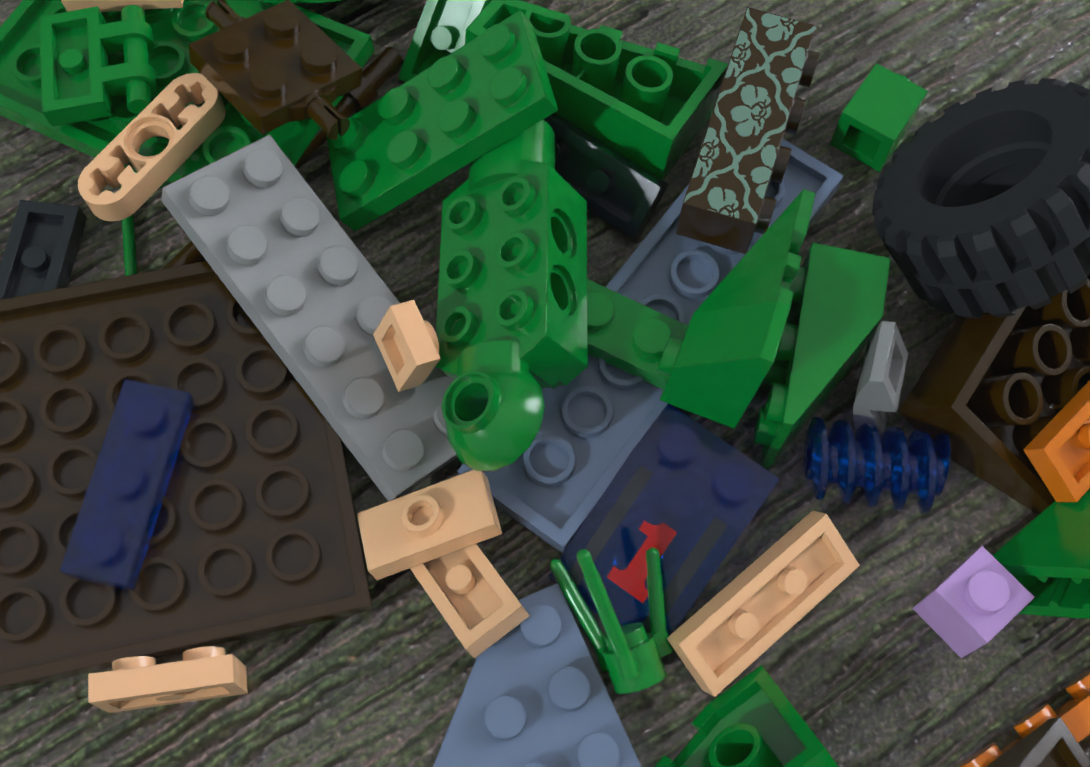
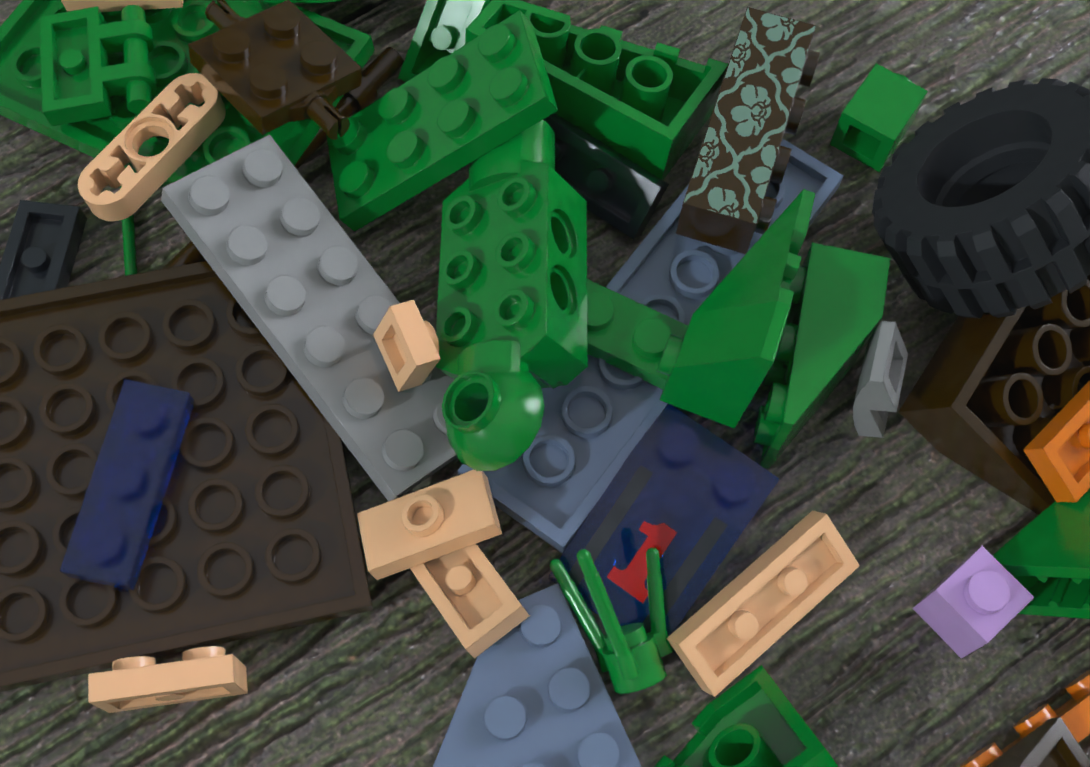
clear blue piece [803,416,951,514] -> none

